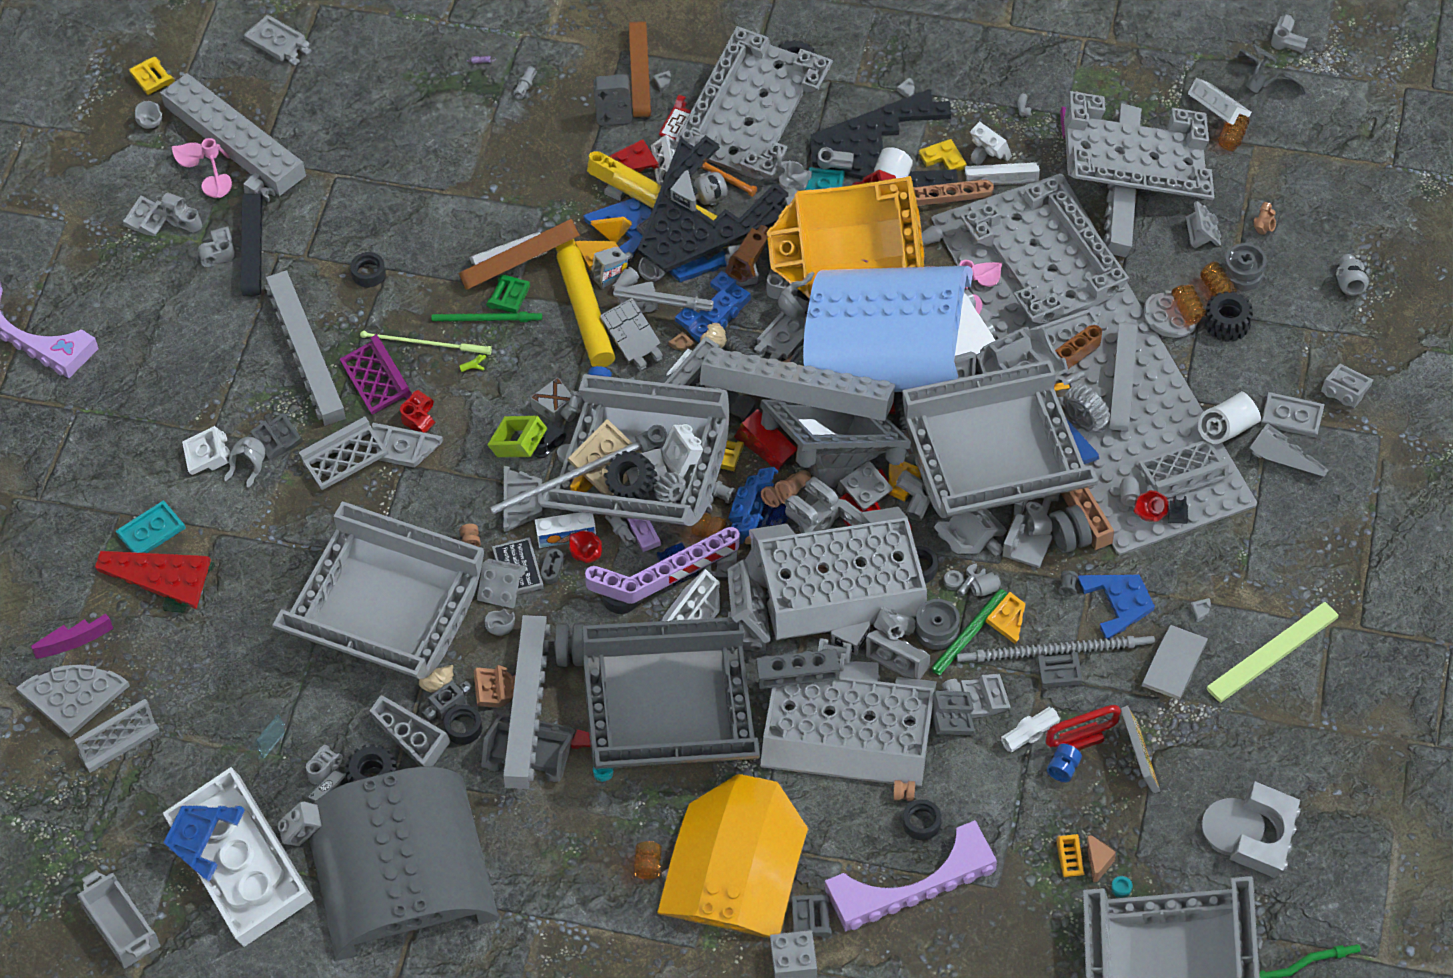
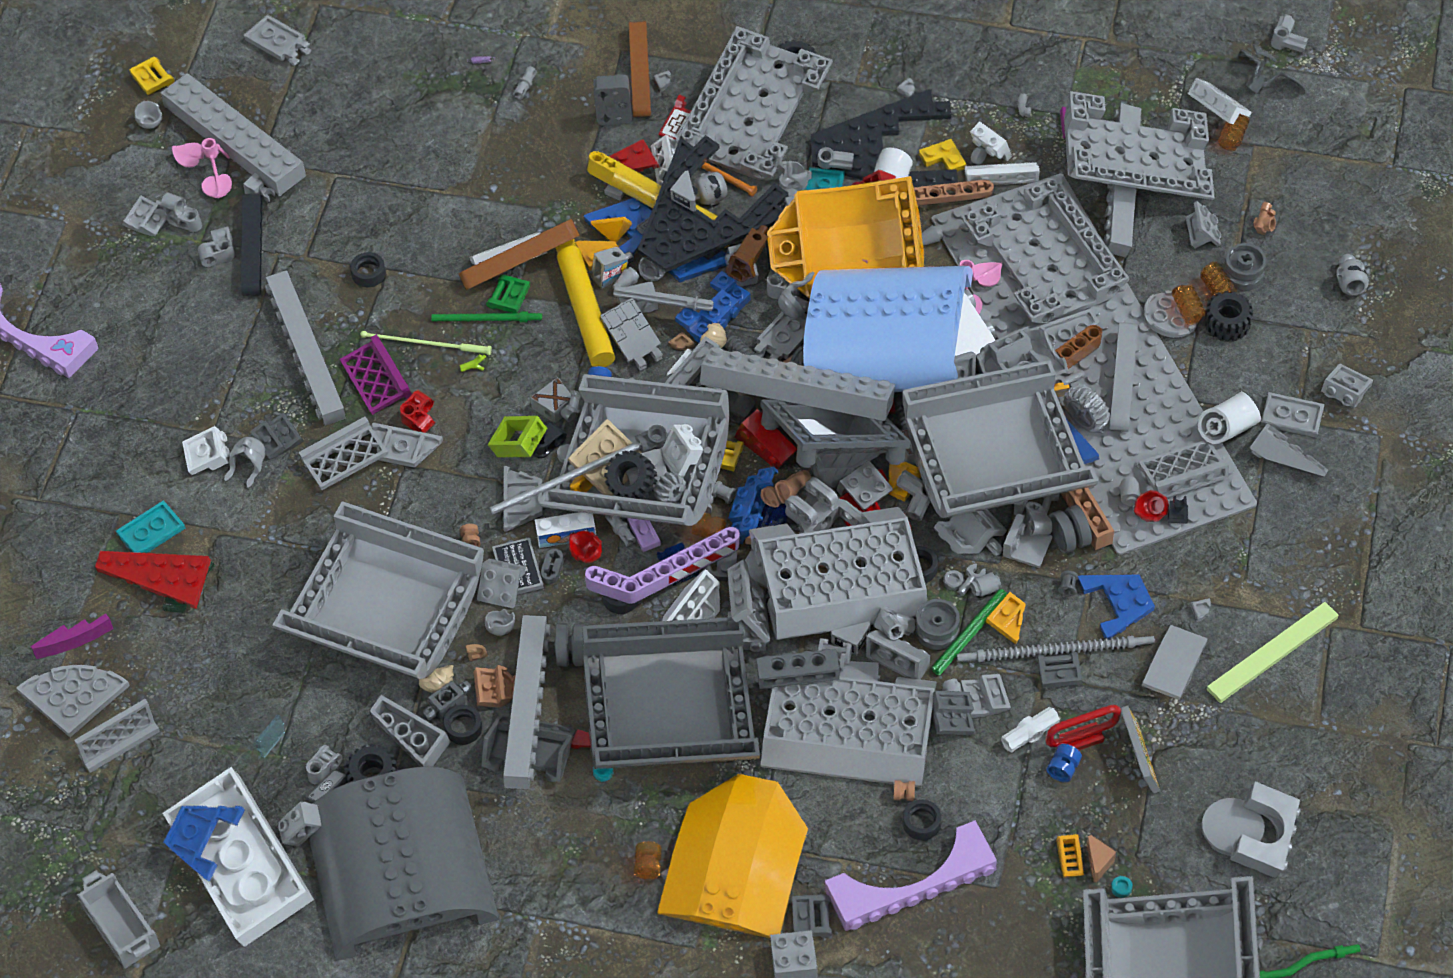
none -> medium nougat tile [466,644,488,661]

